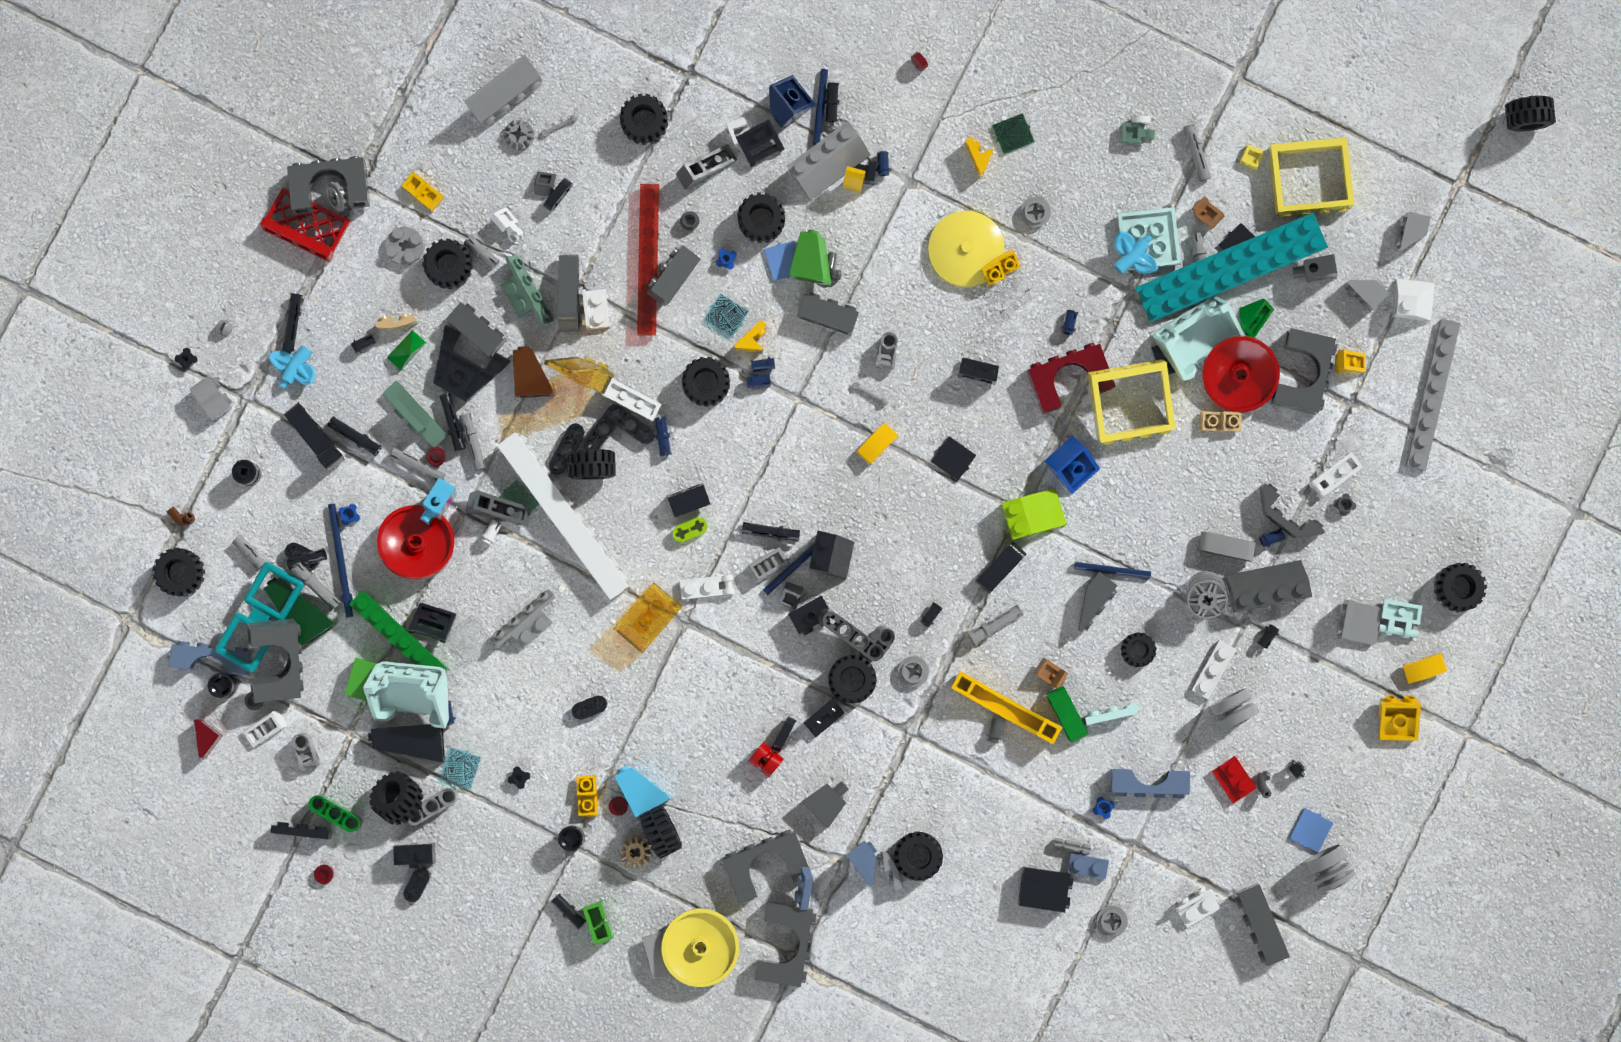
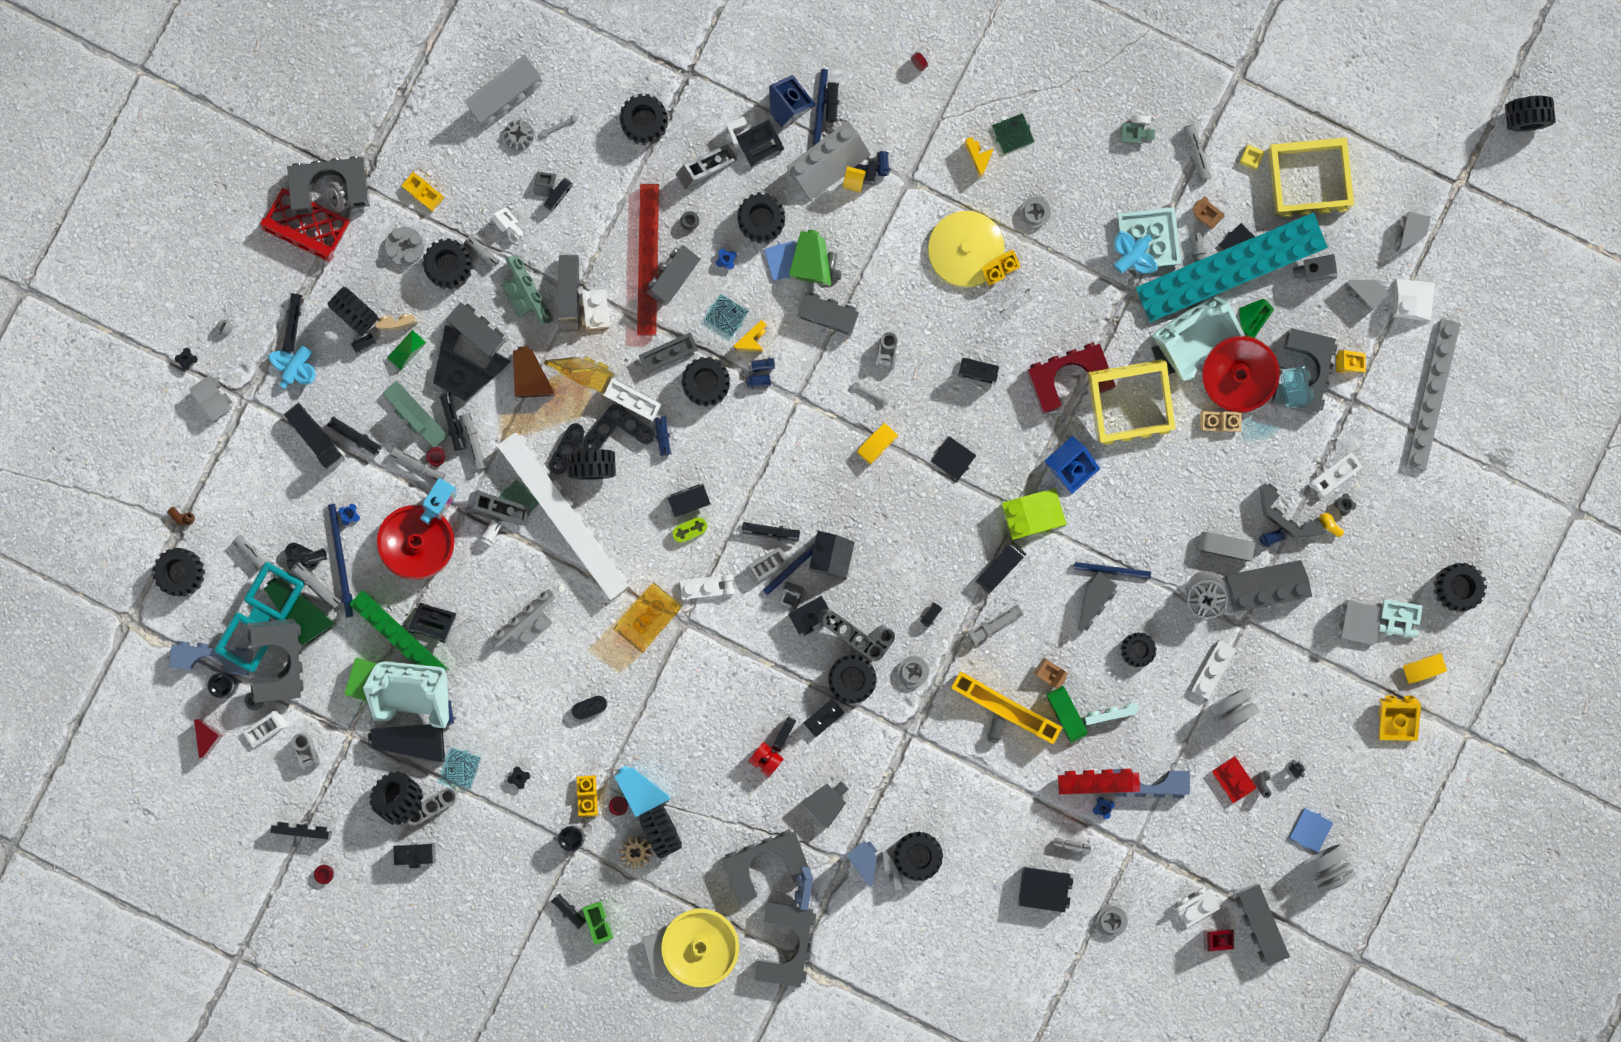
black wheel [232,460,261,486] -> none
green beam [309,795,362,832] -> none
black beam [403,867,431,902] -> none
dark blue pin [1061,310,1078,335] -> none
sand blue plate [1067,853,1109,879] -> none
black pin [1257,624,1280,649] -> none
none -> black tyre [327,286,379,336]
none -> dark grey plate [638,332,699,374]
none -> red brick [1058,769,1140,795]
none -> dark red slope [1203,929,1234,951]
none -> clear light blue brick [1280,366,1314,409]
none -> yellow arm [1319,513,1344,538]

